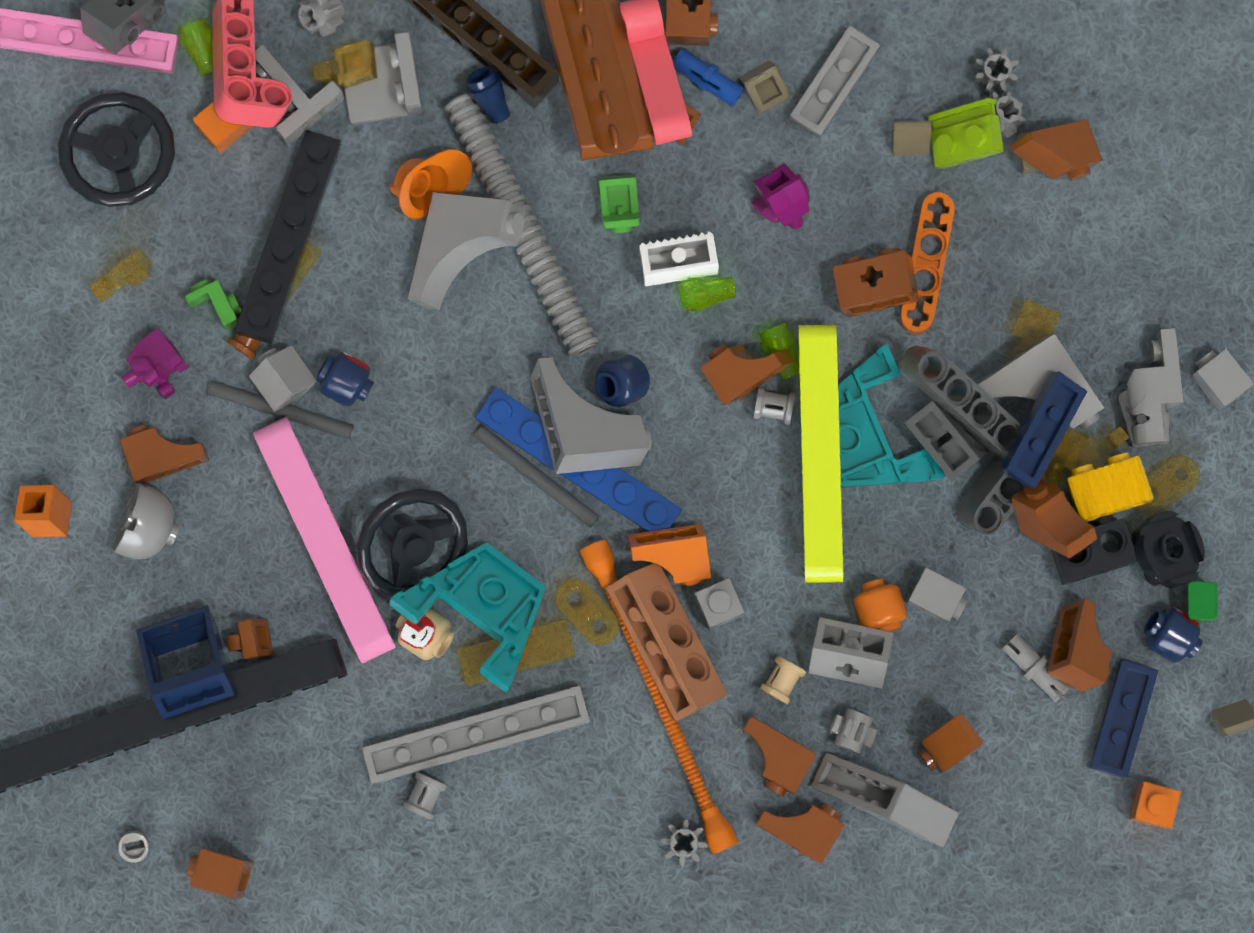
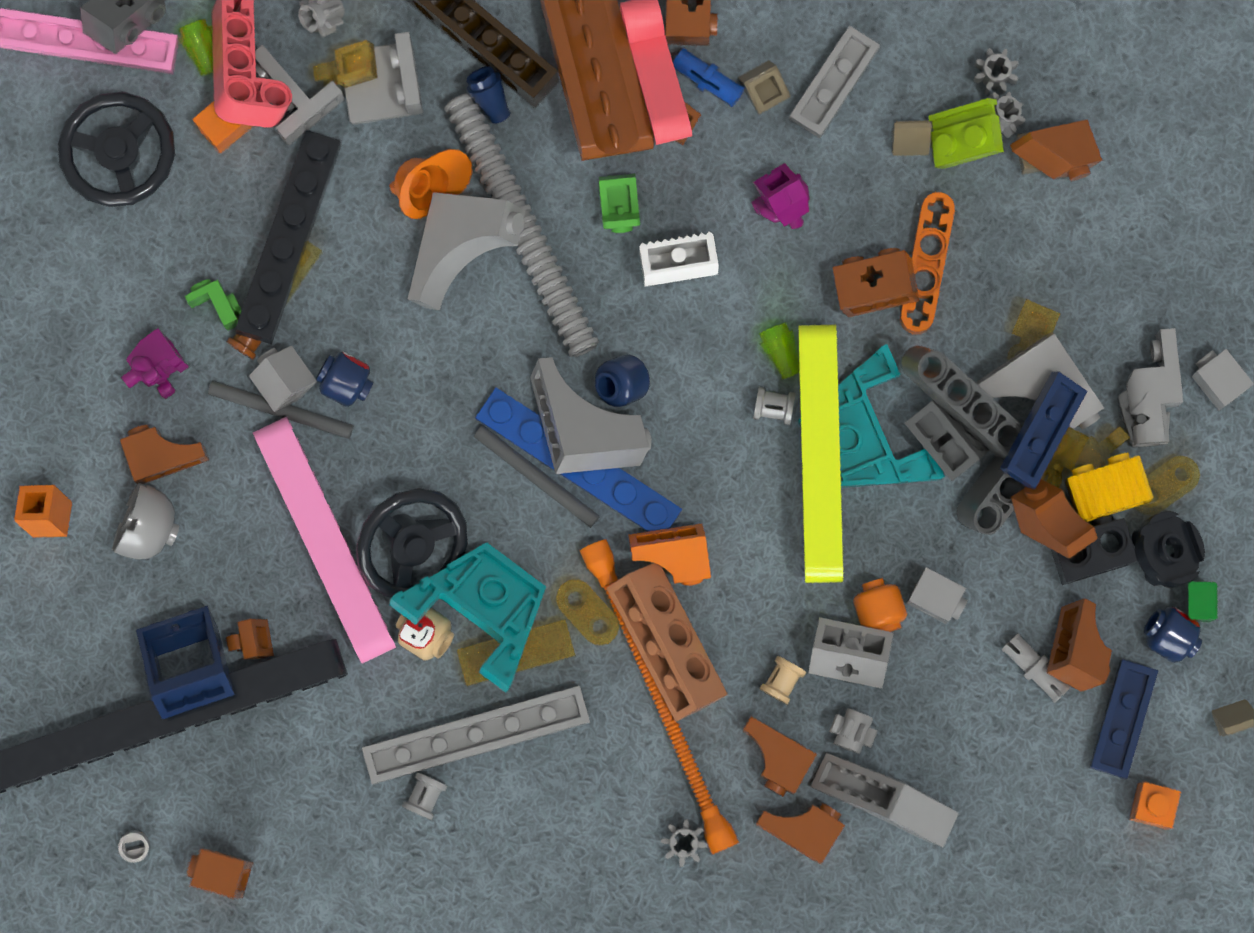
clear yellow plate [89,249,153,302] -> none
clear neon green cone [679,276,736,314] -> none
light grey brick [694,578,745,631] -> none
dark orange arch [700,344,795,405] -> none
dark orange slope [918,713,984,774] -> none

